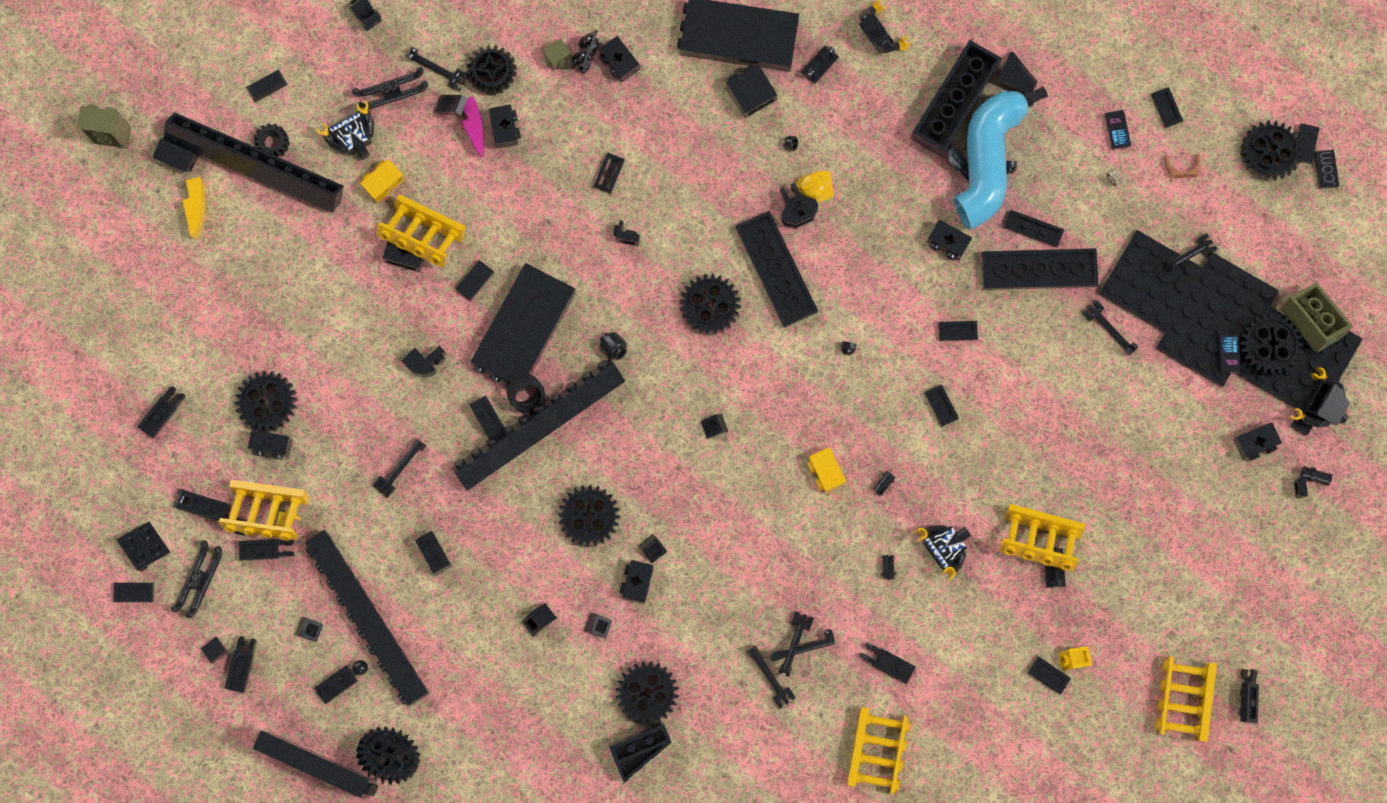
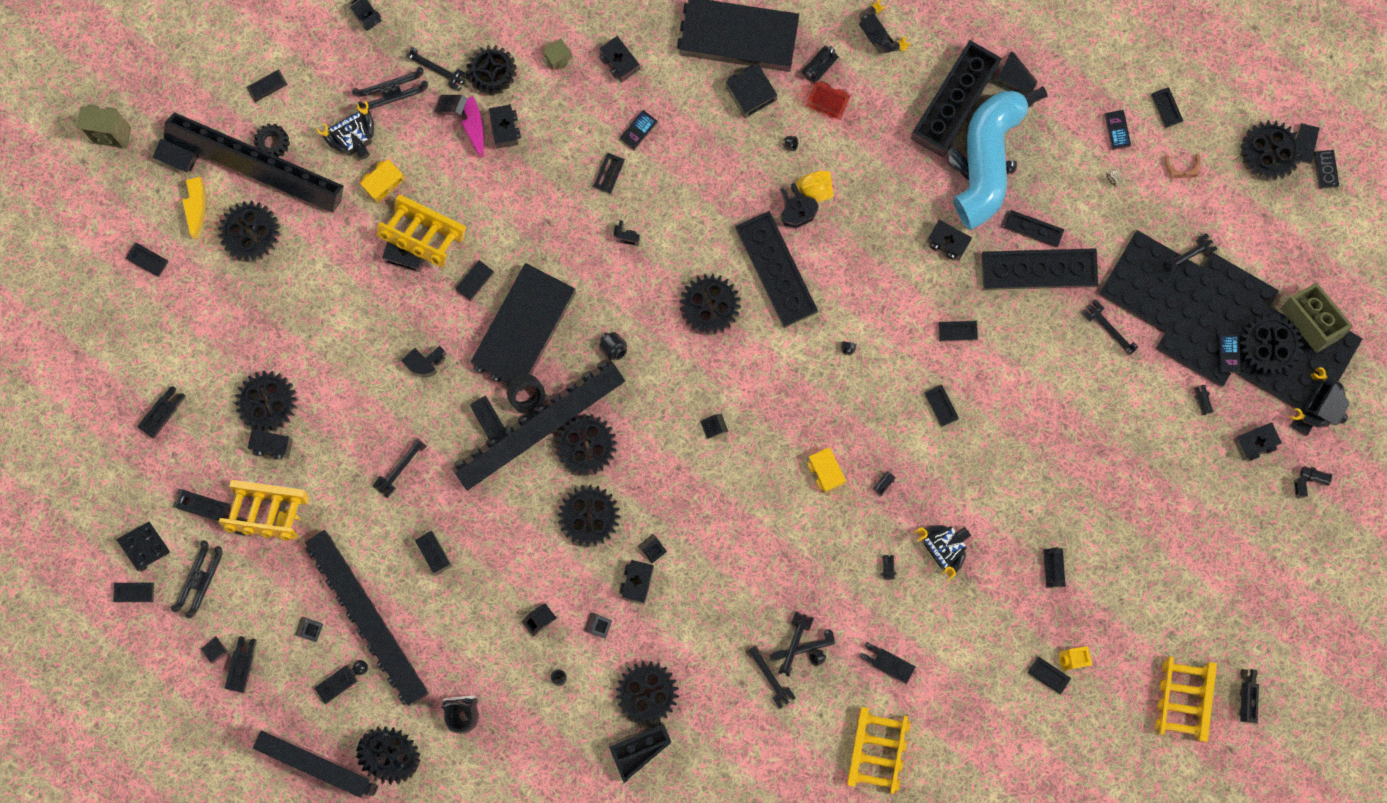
black hinge [239,539,295,561] -> none
black hinge [571,30,599,74] -> none
yellow fence [998,504,1085,571] -> none
none -> black tile [126,242,169,277]
none -> black gear [218,201,281,262]
none -> black piece [441,695,479,734]
none -> black hinge [551,669,567,686]
none -> black gear [555,414,617,476]
none -> tile [620,110,658,150]
none -> clear red brick [807,81,851,120]
none -> black hinge [809,649,826,666]
none -> black pin [1193,385,1214,416]

